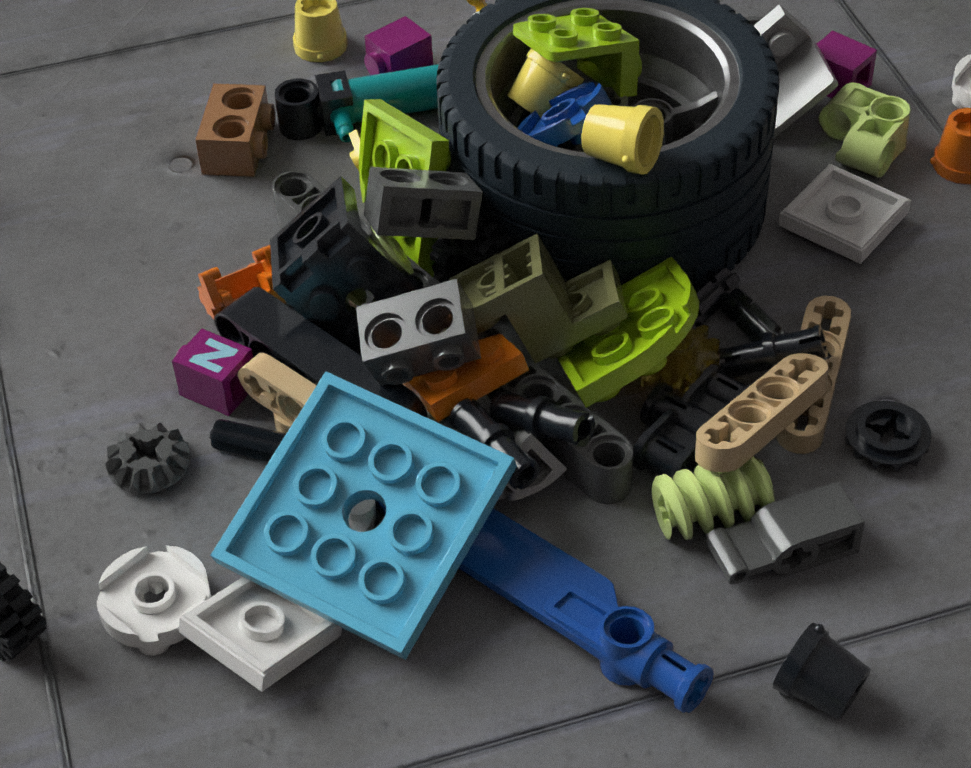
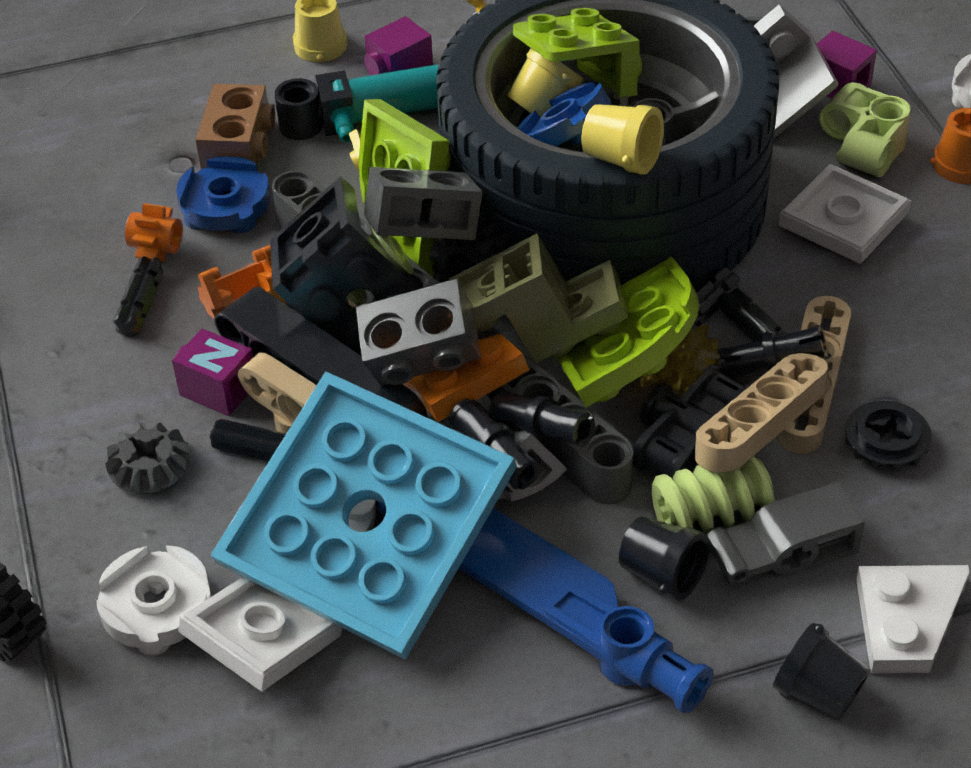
none -> black axle [113,256,164,336]
none -> orange gear [125,203,183,262]
none -> blue plate [176,156,271,233]
none -> black piece [619,516,710,601]
none -> white wing [856,565,970,674]

